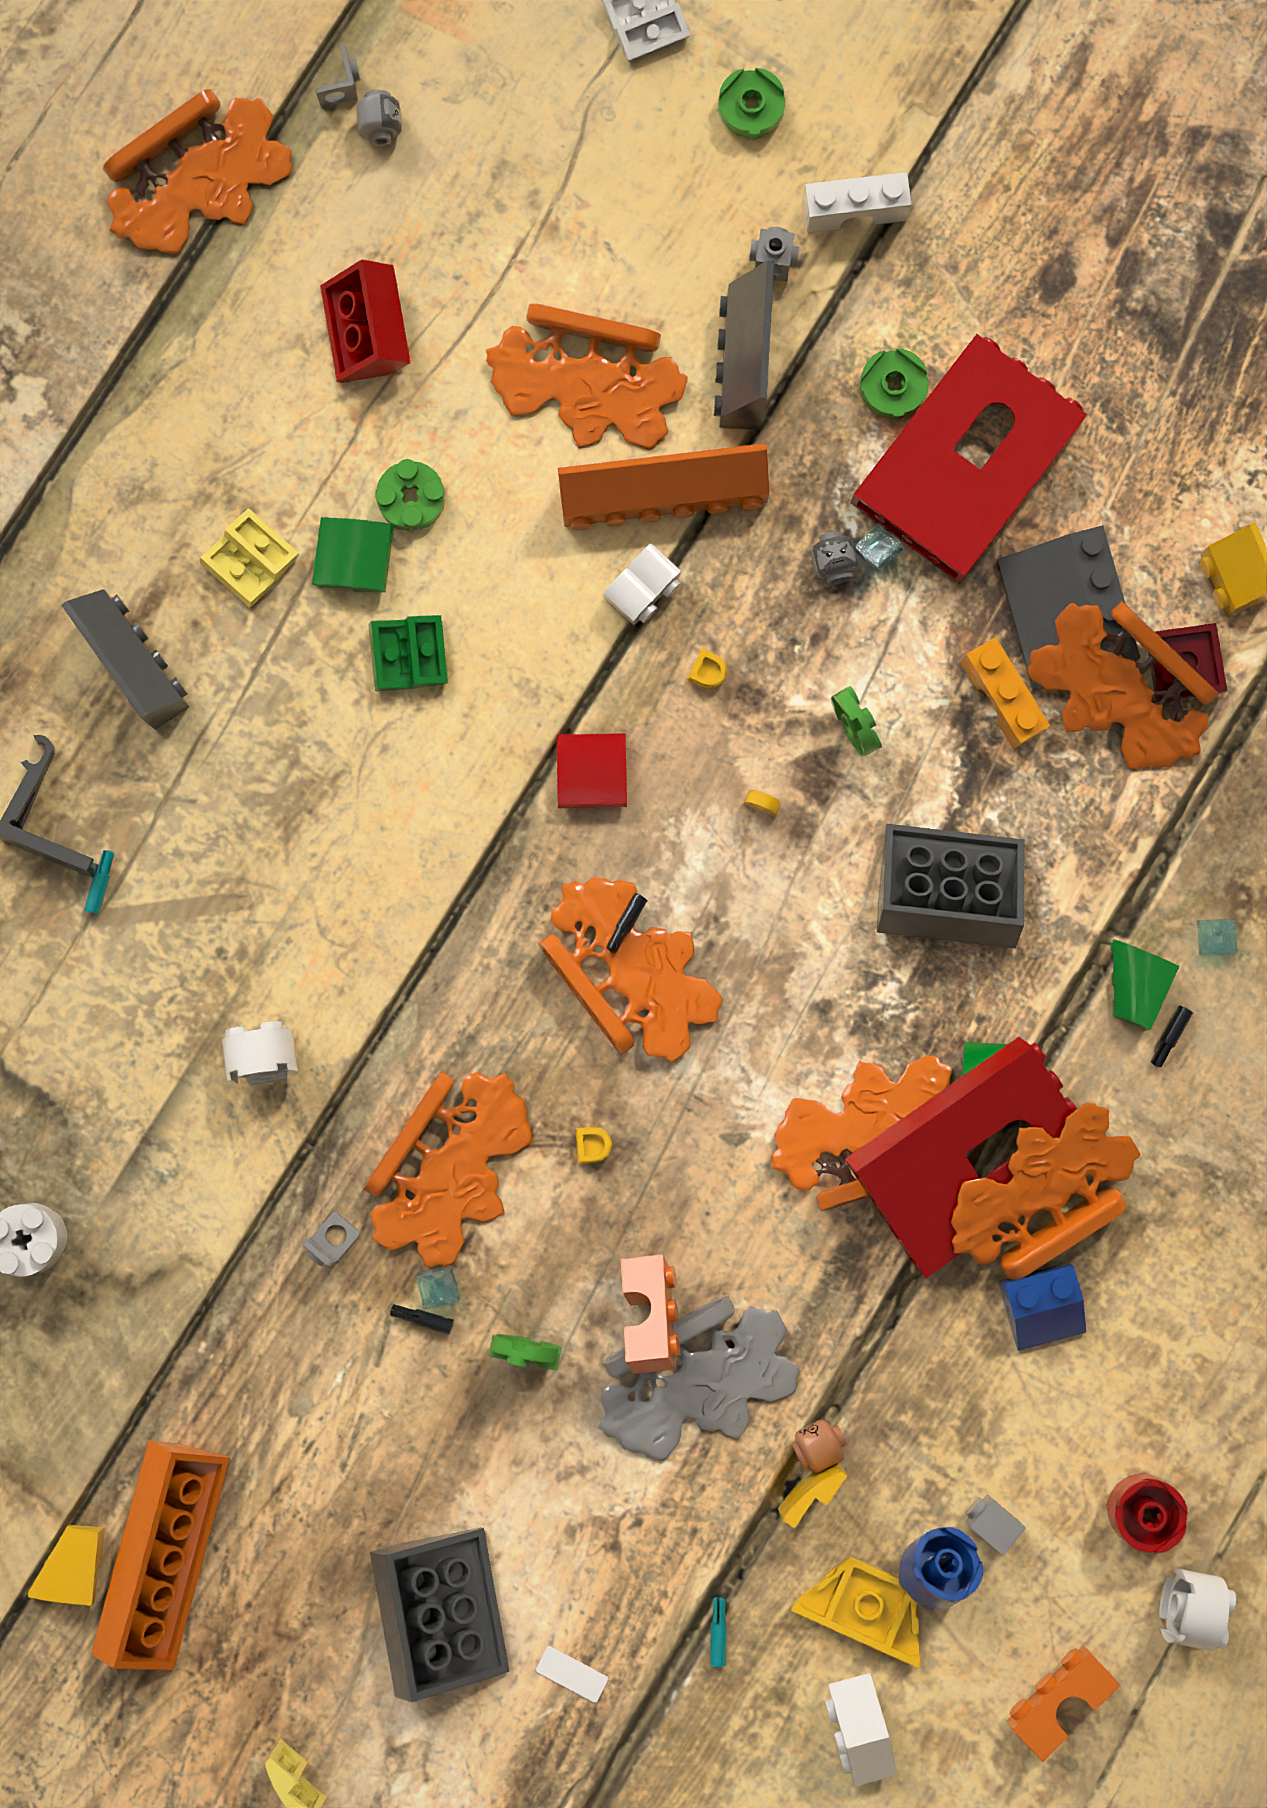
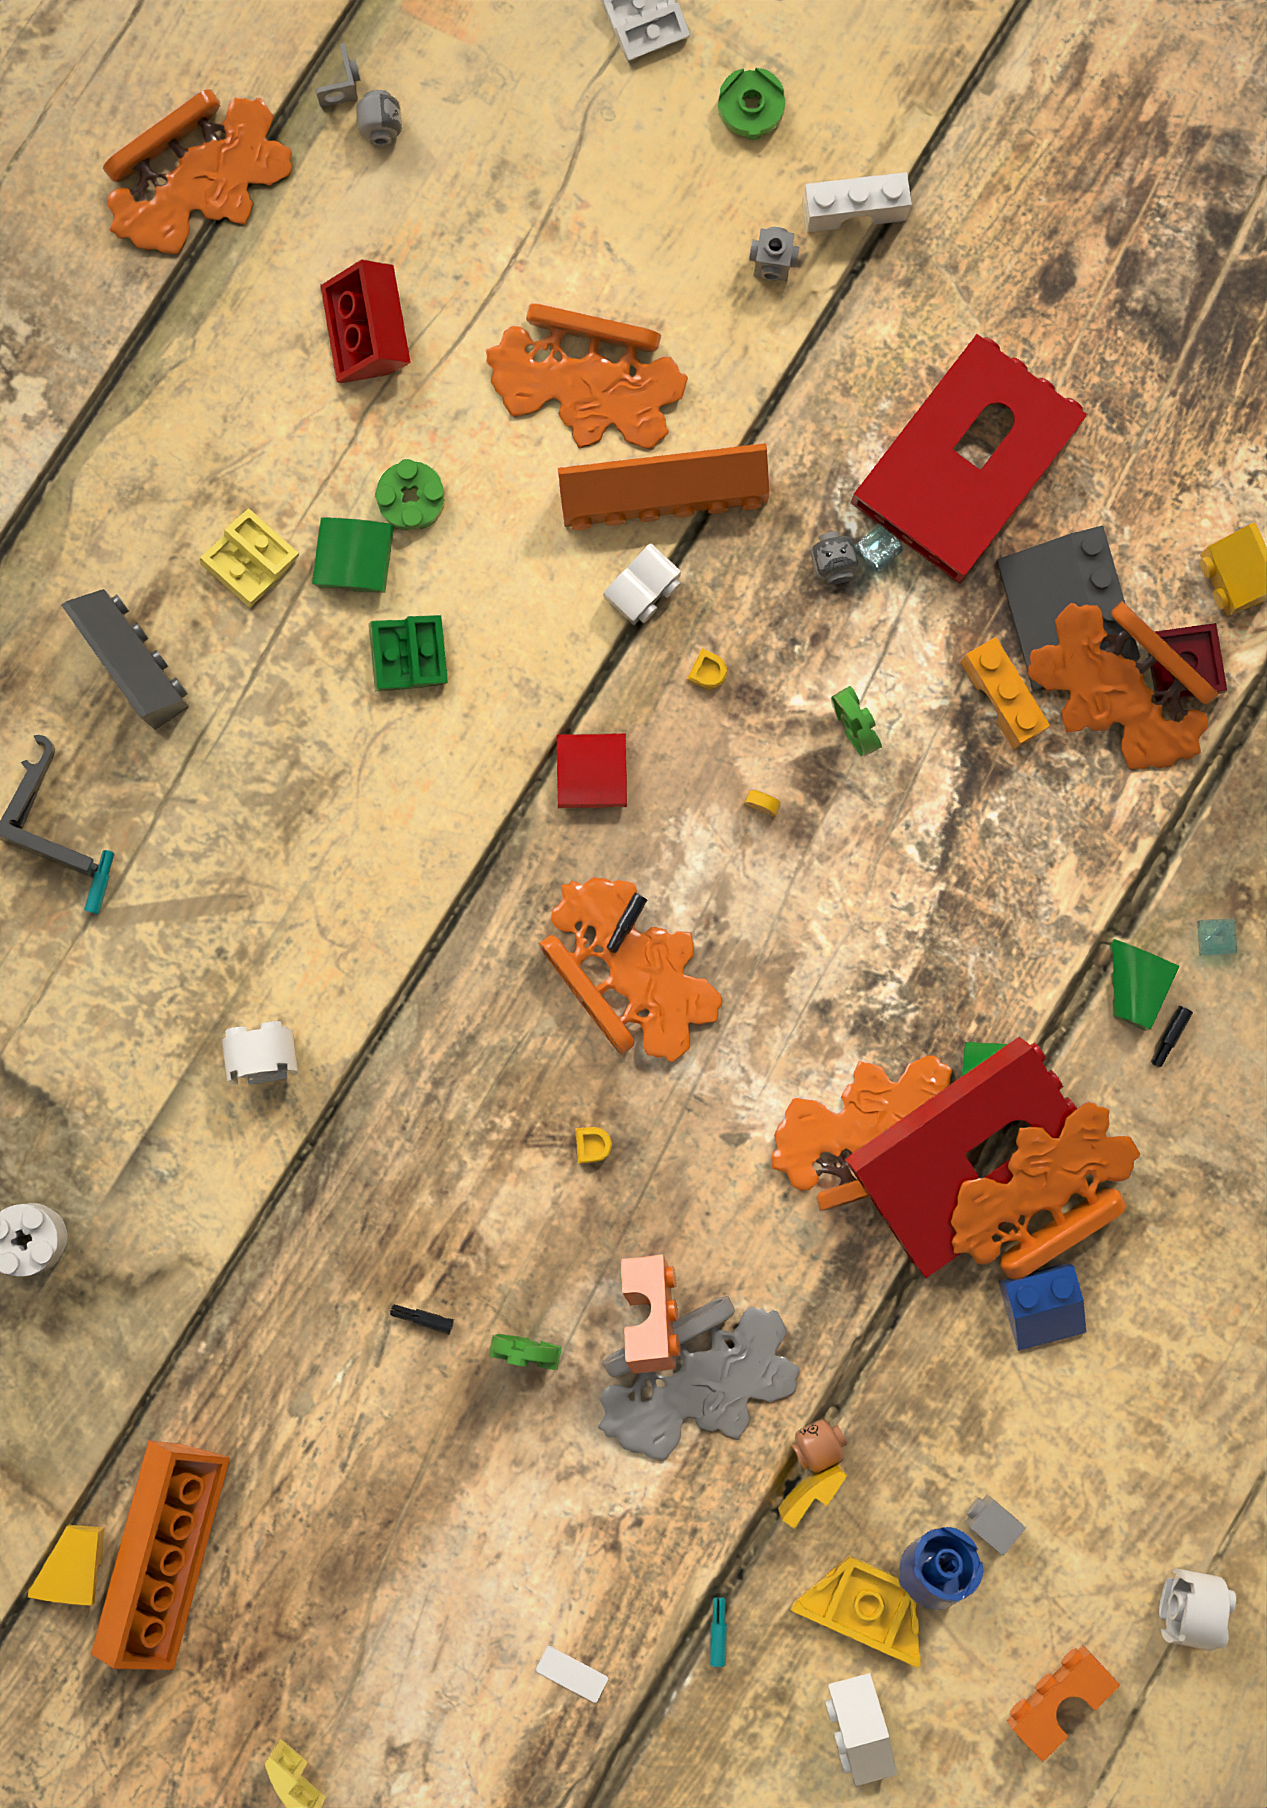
light grey bracket [302,1212,360,1267] -> none
orange plant [363,1071,532,1267] -> none
dark grey slope [370,1528,510,1702] -> none
clear light blue tile [415,1266,460,1310] -> none
dark grey slope [714,261,774,430] -> none
bright green plate [859,349,929,421] -> none
dark grey slope [877,824,1025,949] -> none
red brick [1106,1473,1188,1553] -> none

